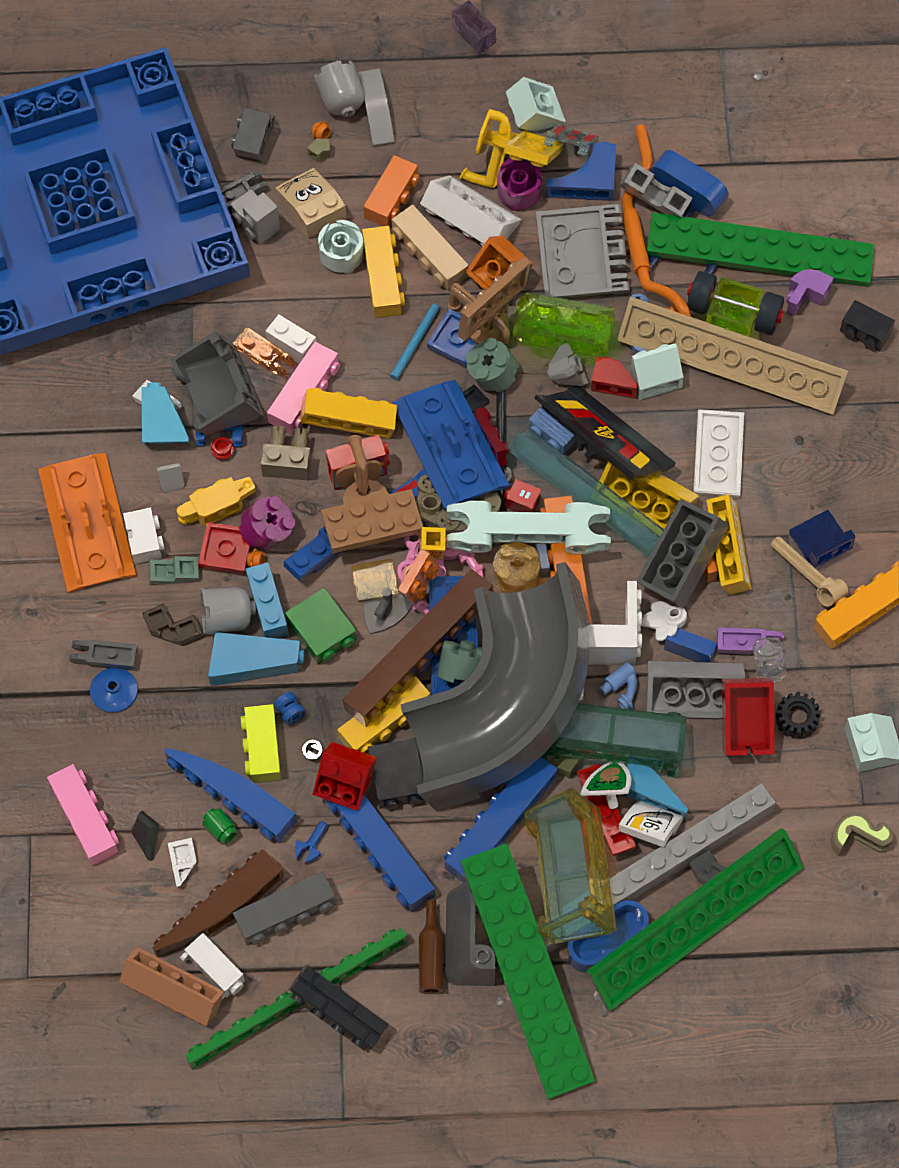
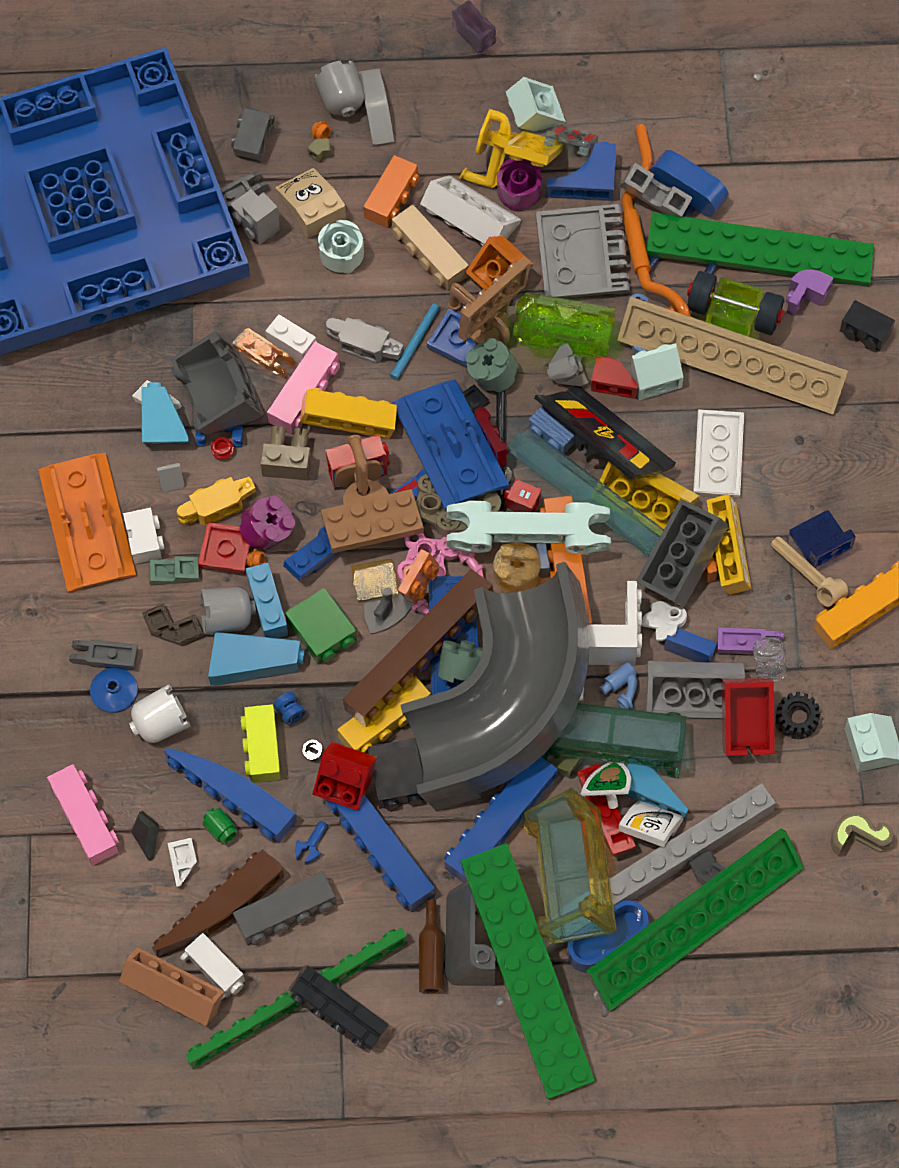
yellow brick [362,226,405,318] -> none
yellow brick [419,527,446,560] -> none
none -> white cylinder [129,684,191,743]
none -> light grey hinge [325,317,403,363]

